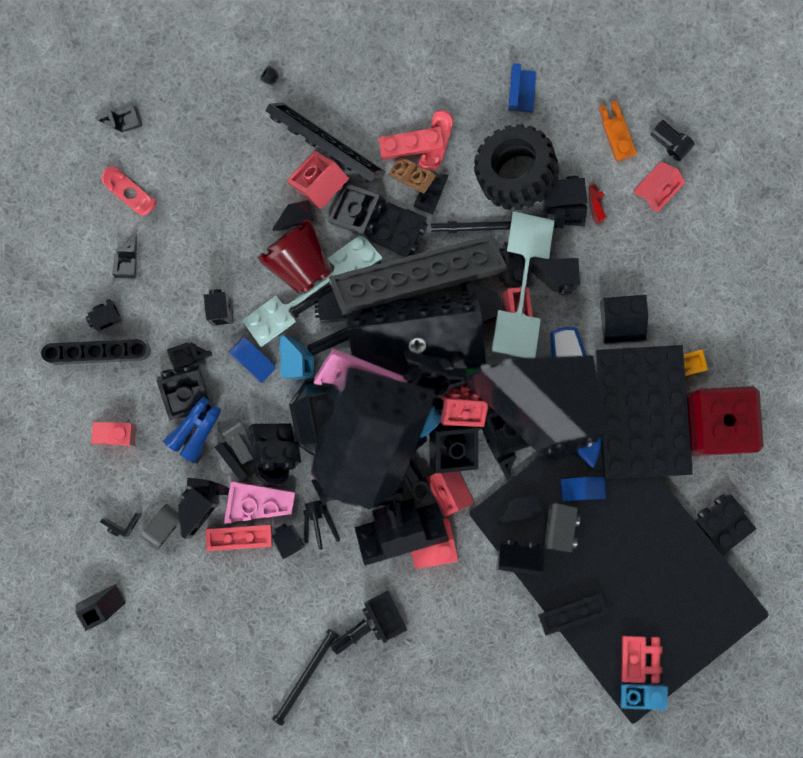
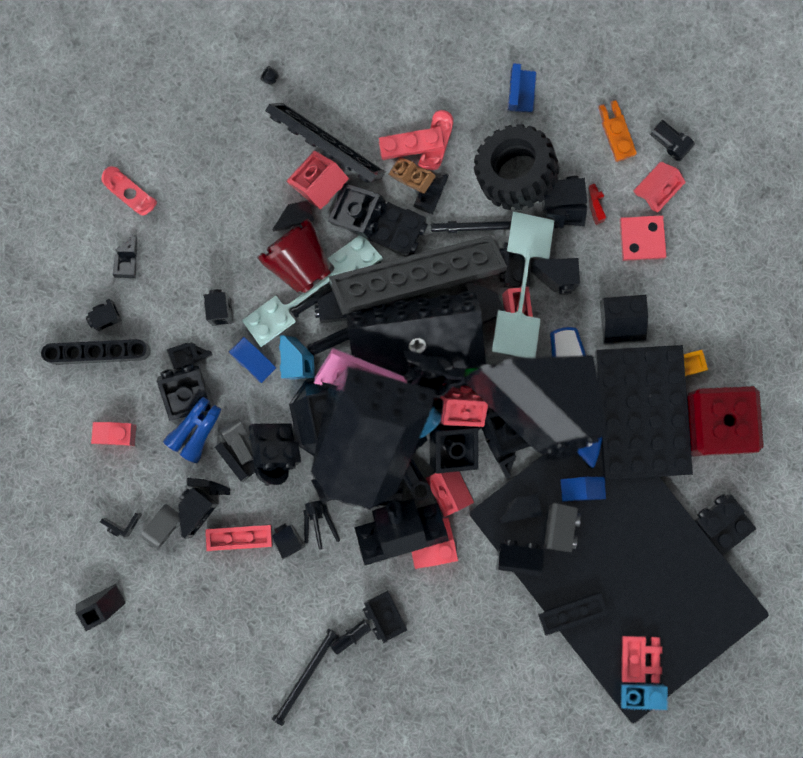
black slope [95,105,142,133] -> none
bright pink wing [224,480,296,524] -> none
none -> coral tile [620,215,666,261]

